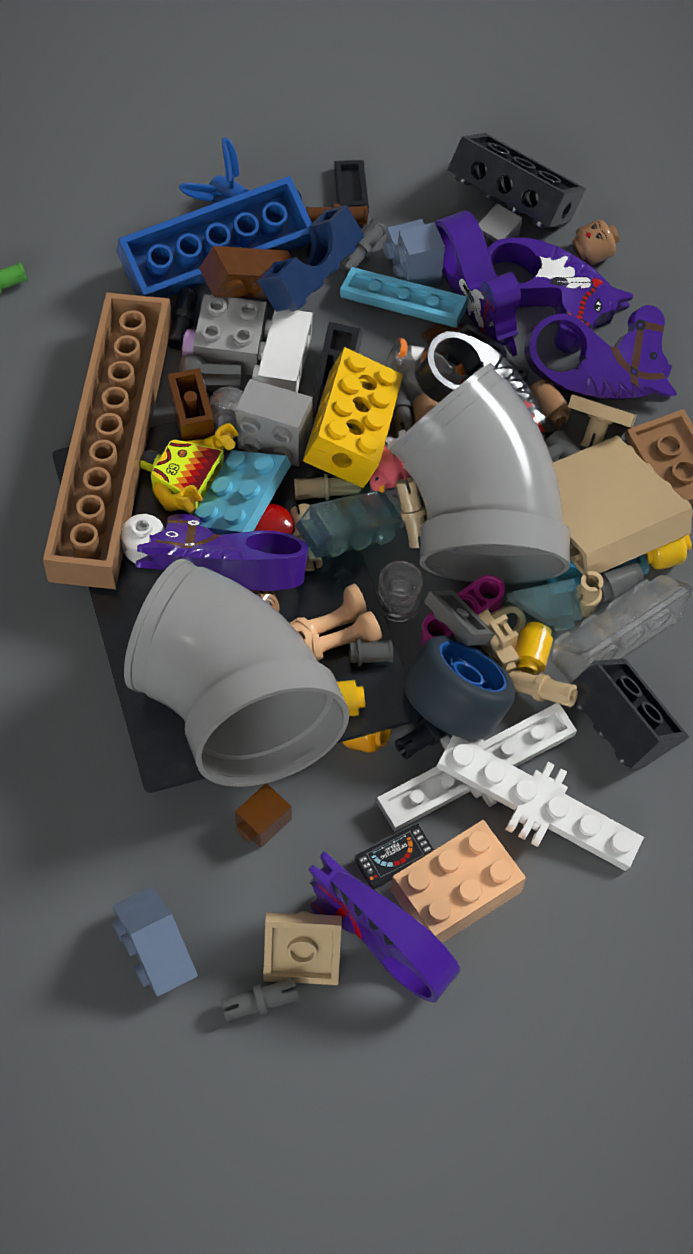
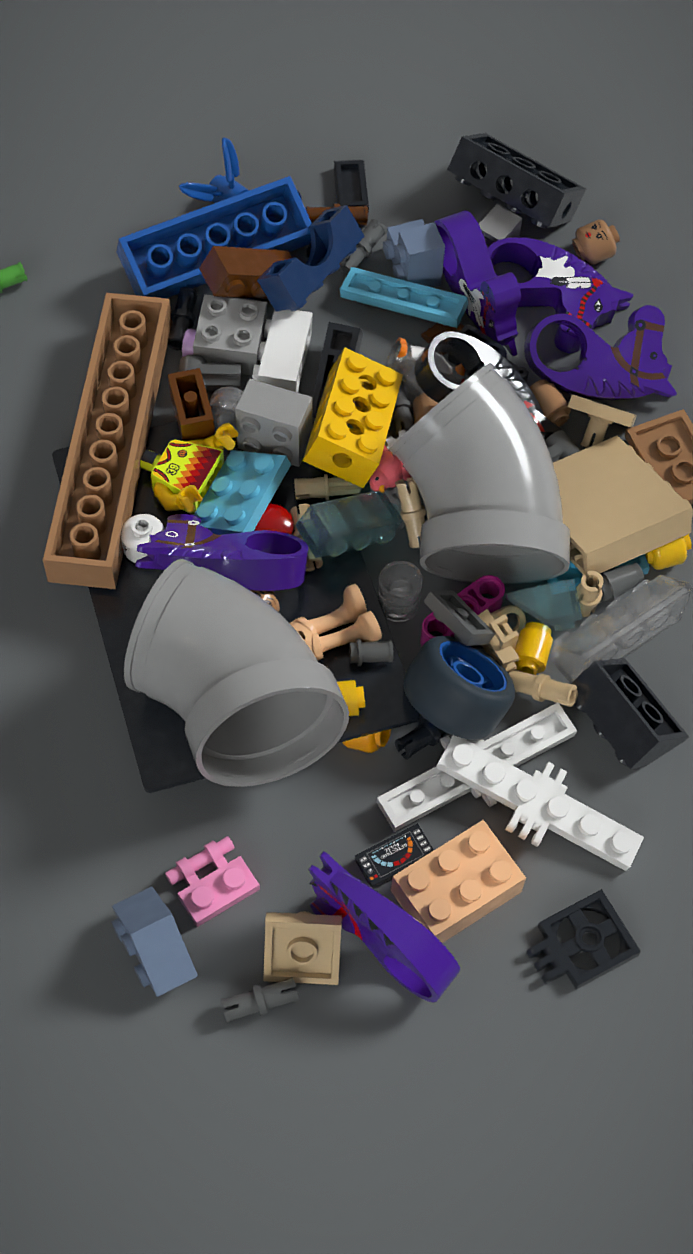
reddish brown brick [235,783,292,848] -> none
none -> bright pink plate [165,836,260,927]
none -> black piece [526,889,641,990]

